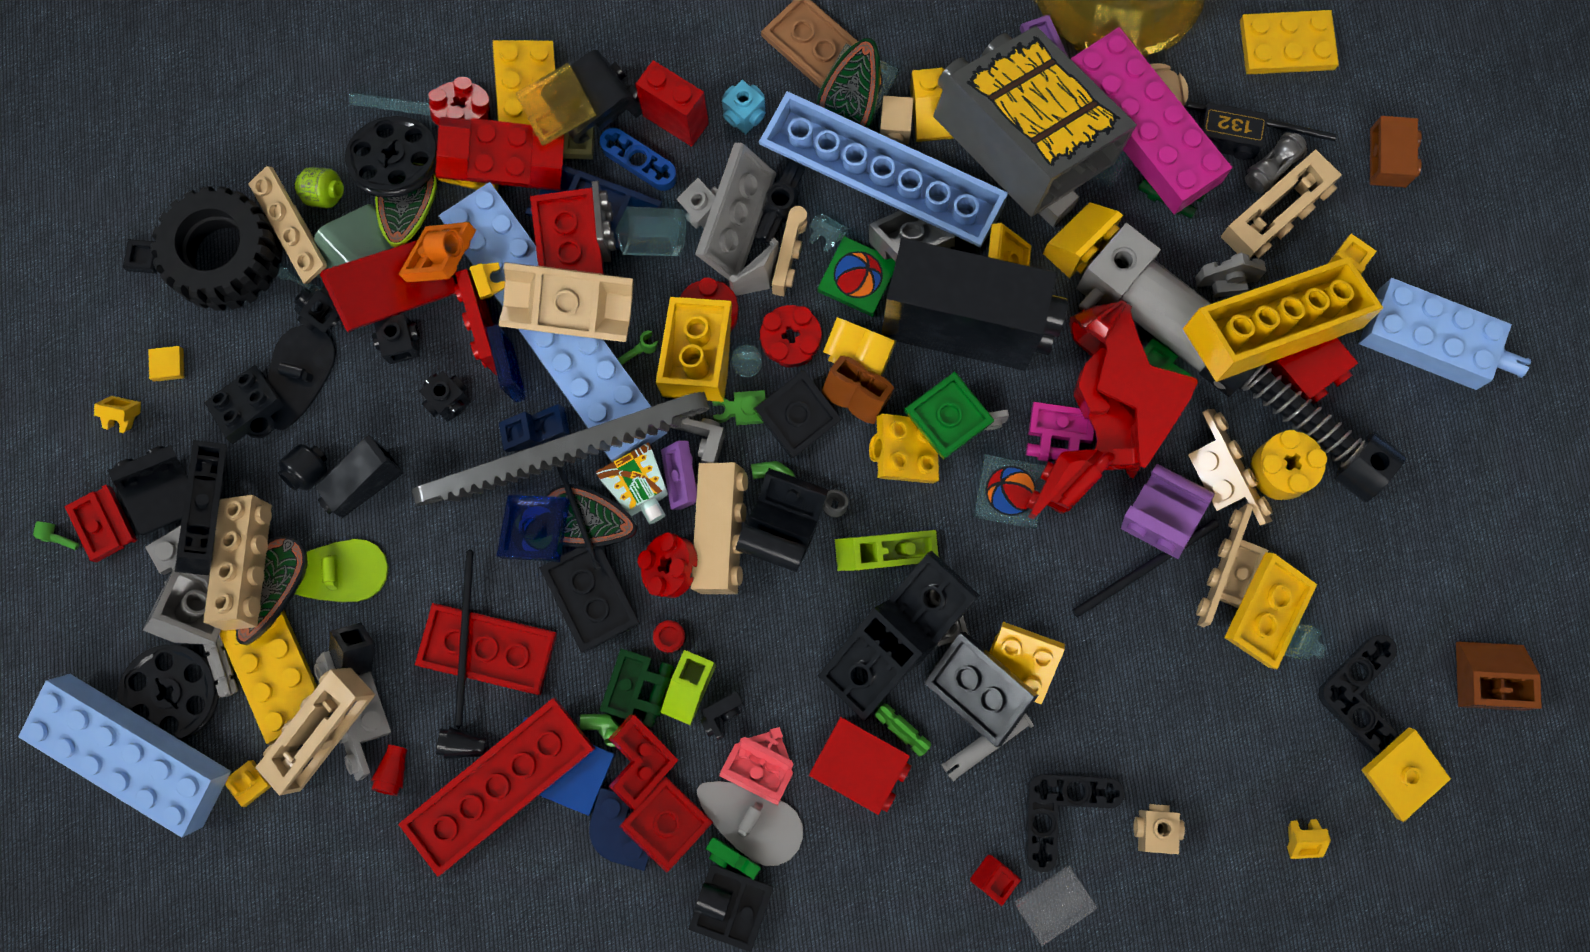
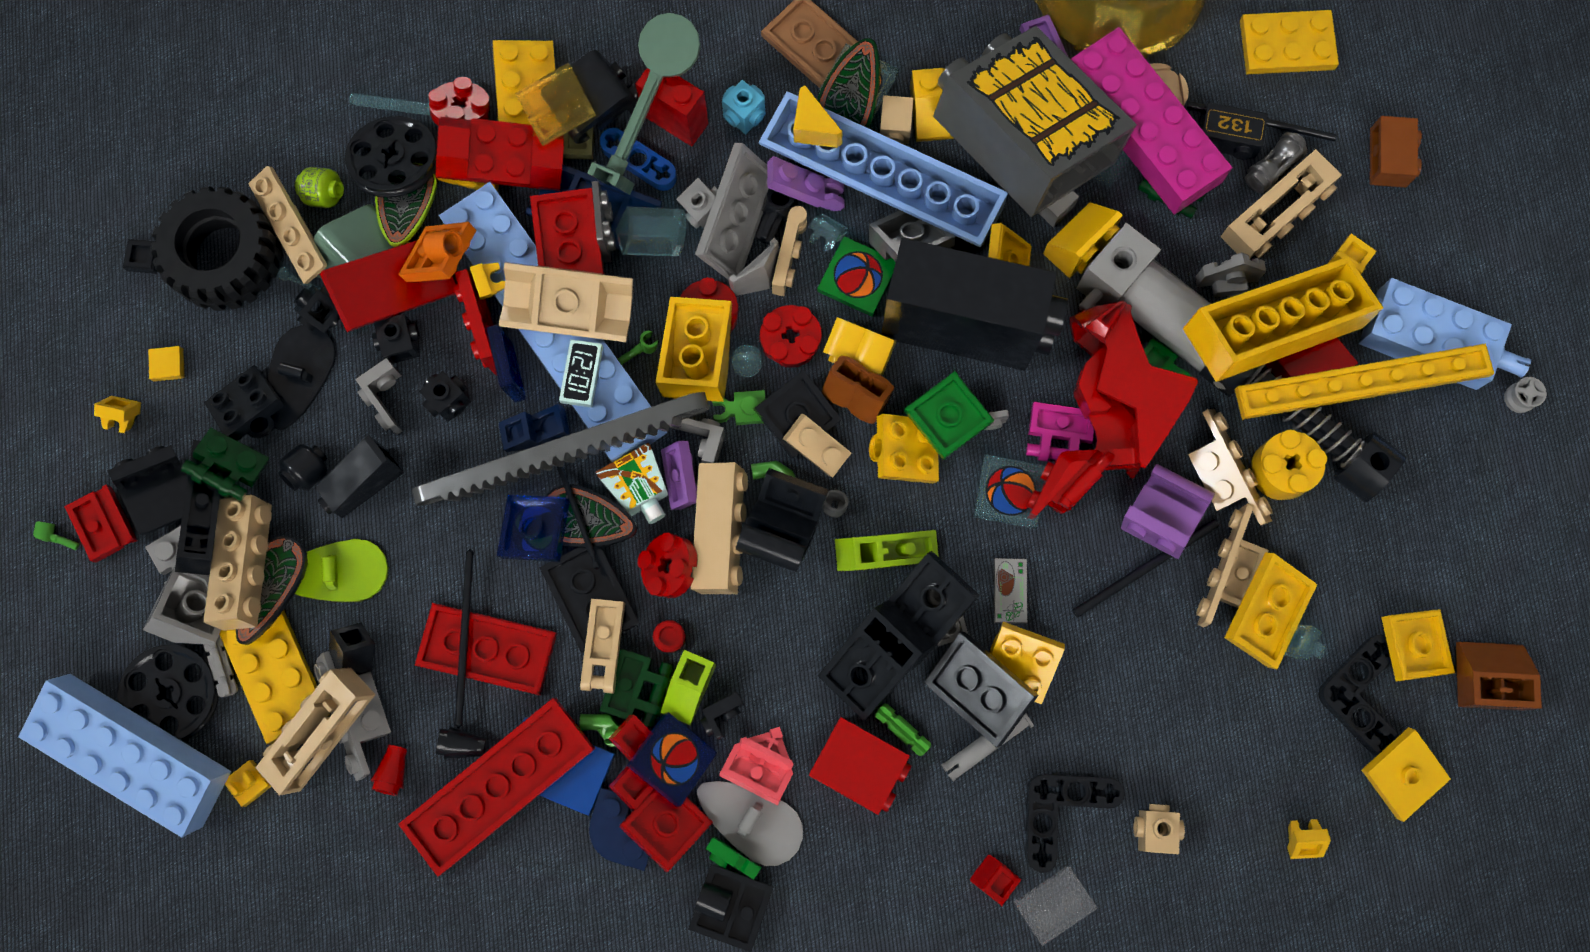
none -> dark green plate [181,427,269,501]
none -> light grey bracket [355,358,403,435]
none -> tile [559,339,603,408]
none -> tan plate [580,598,625,694]
none -> sand green piece [587,13,701,195]
none -> tile [627,712,717,807]
none -> medium lavender hinge [767,156,845,212]
none -> tan plate [783,414,851,478]
none -> yellow slope [793,85,842,148]
none -> light grey tile [994,558,1027,624]
none -> yellow tile [1234,343,1495,420]
none -> yellow plate [1381,609,1455,682]
none -> light grey wheel [1504,377,1547,413]

